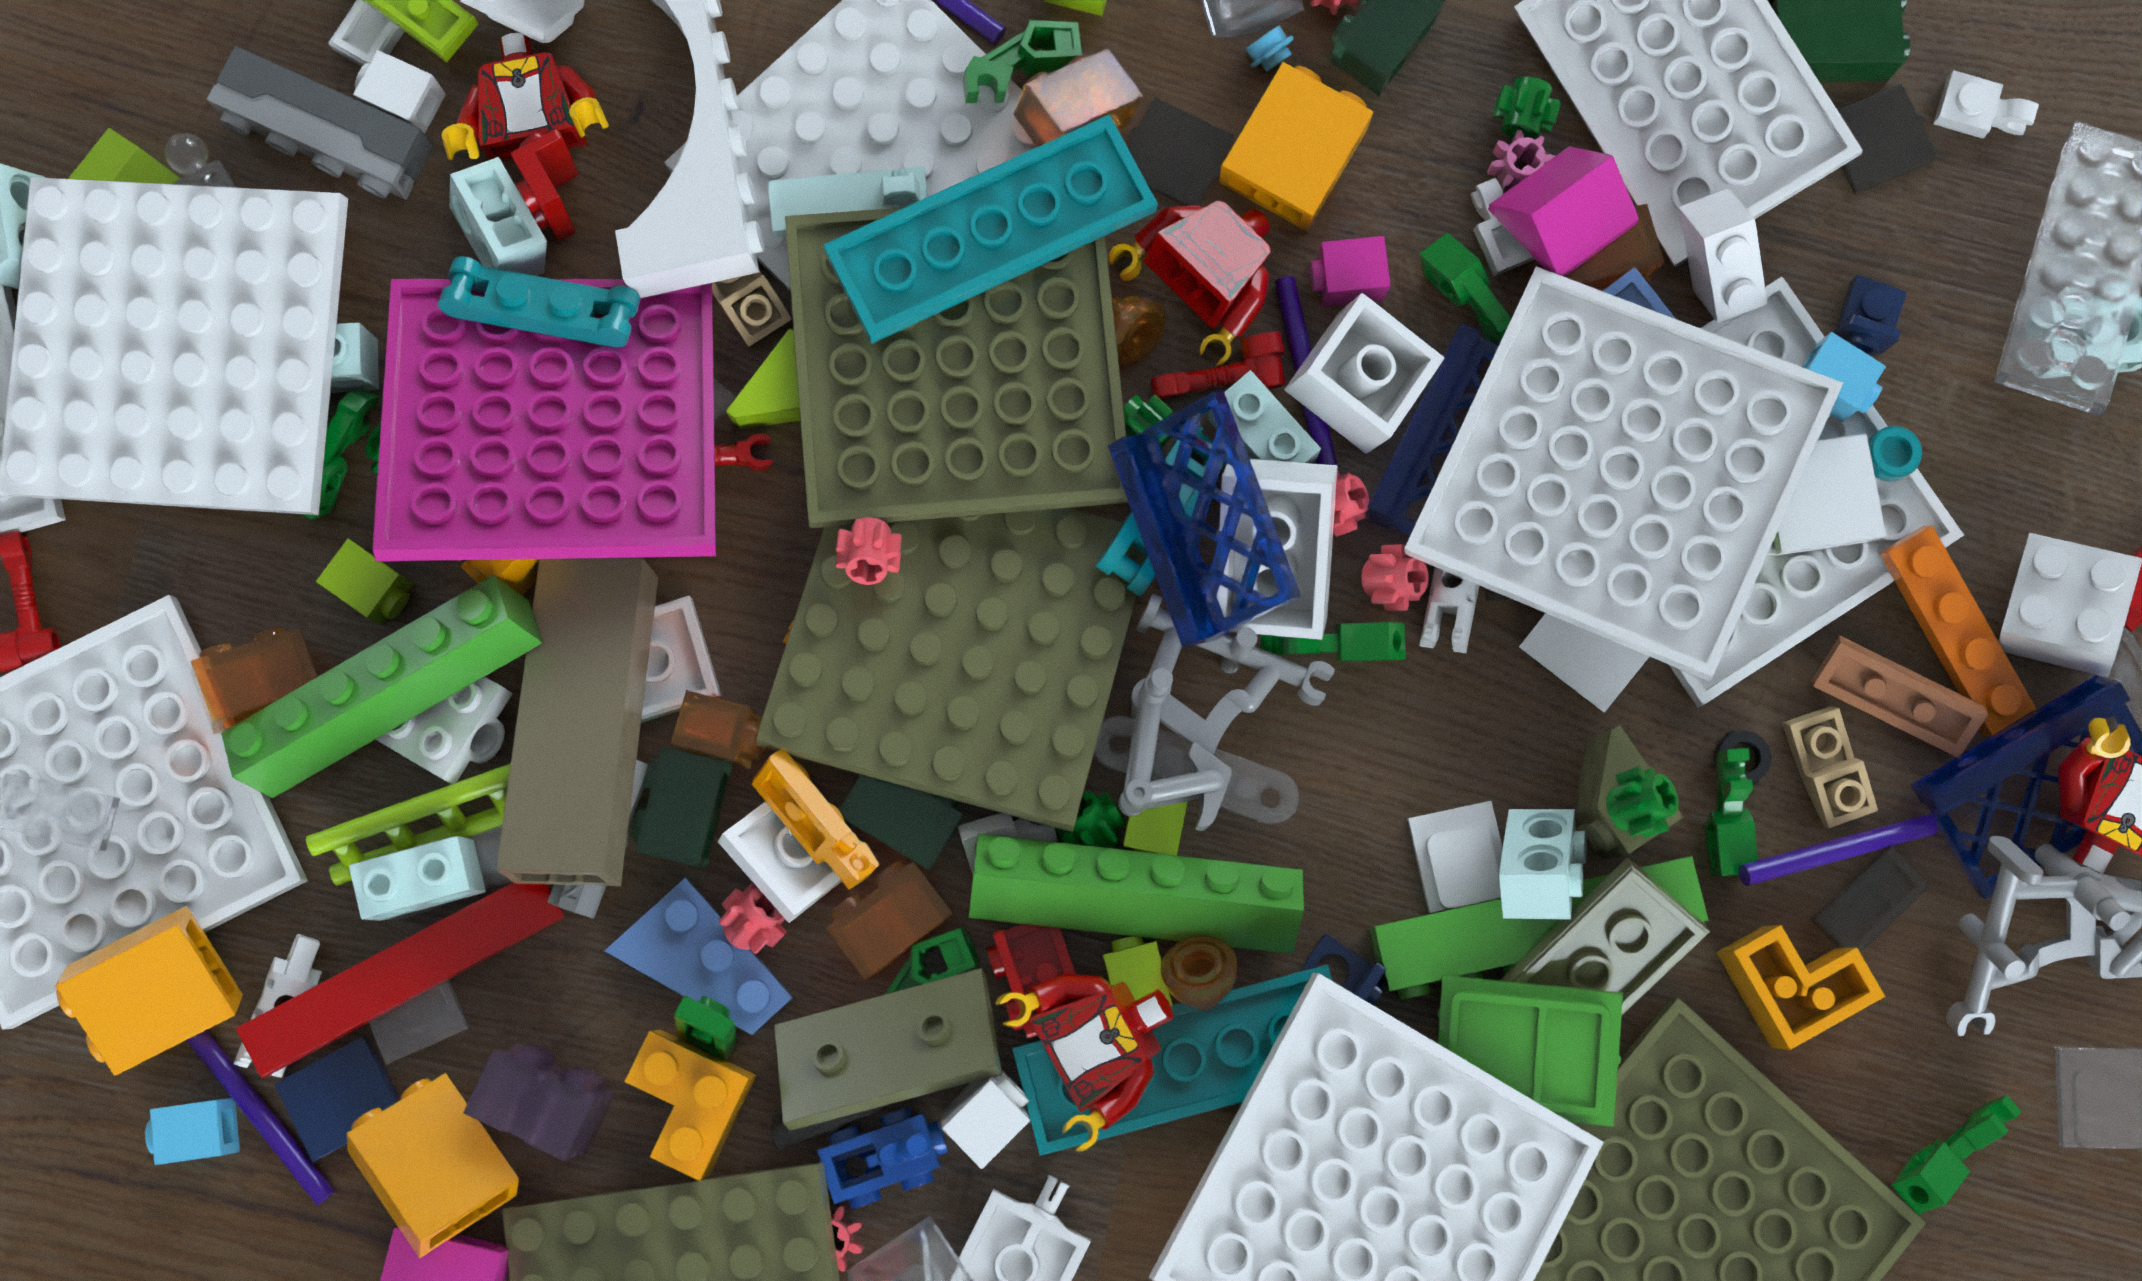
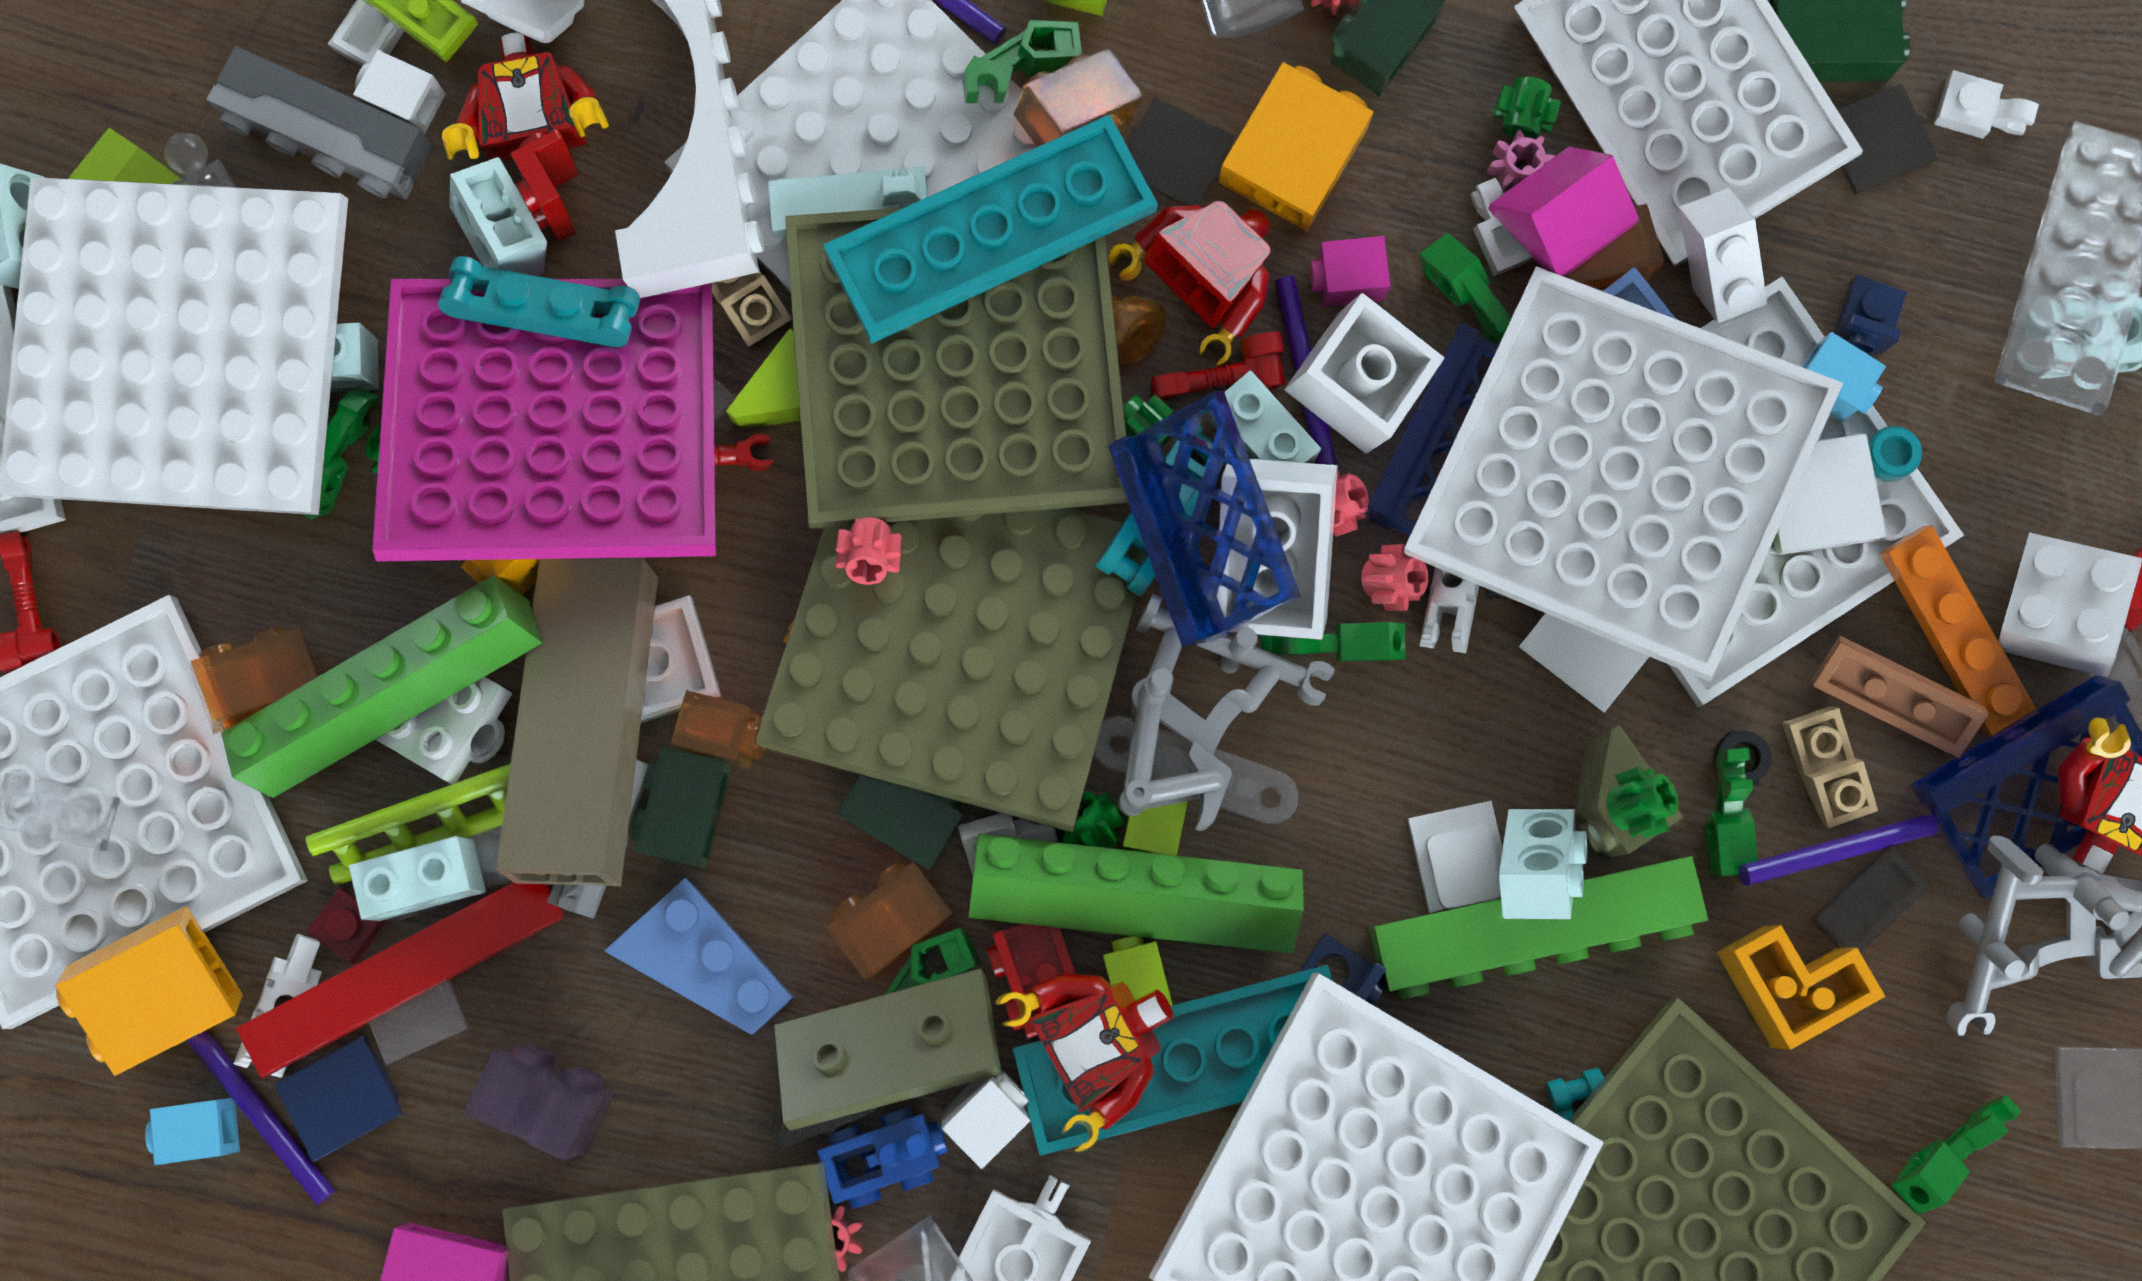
lime brick [316,539,414,625] -> none
light orange brick [347,1073,519,1259] -> none
light orange brick [625,1029,757,1181] -> none
green plate [674,995,736,1061] -> none
white plate [718,801,860,923] -> none
coral gear [719,883,787,954] -> none
light orange hinge [752,749,880,890] -> none
clear orange brick [1161,936,1237,1010] -> none
medium azure plate [1245,25,1294,72] -> none
bright green piece [1437,975,1623,1127] -> none
plate [1500,857,1710,1015] -> none
none -> dark red plate [306,888,388,963]

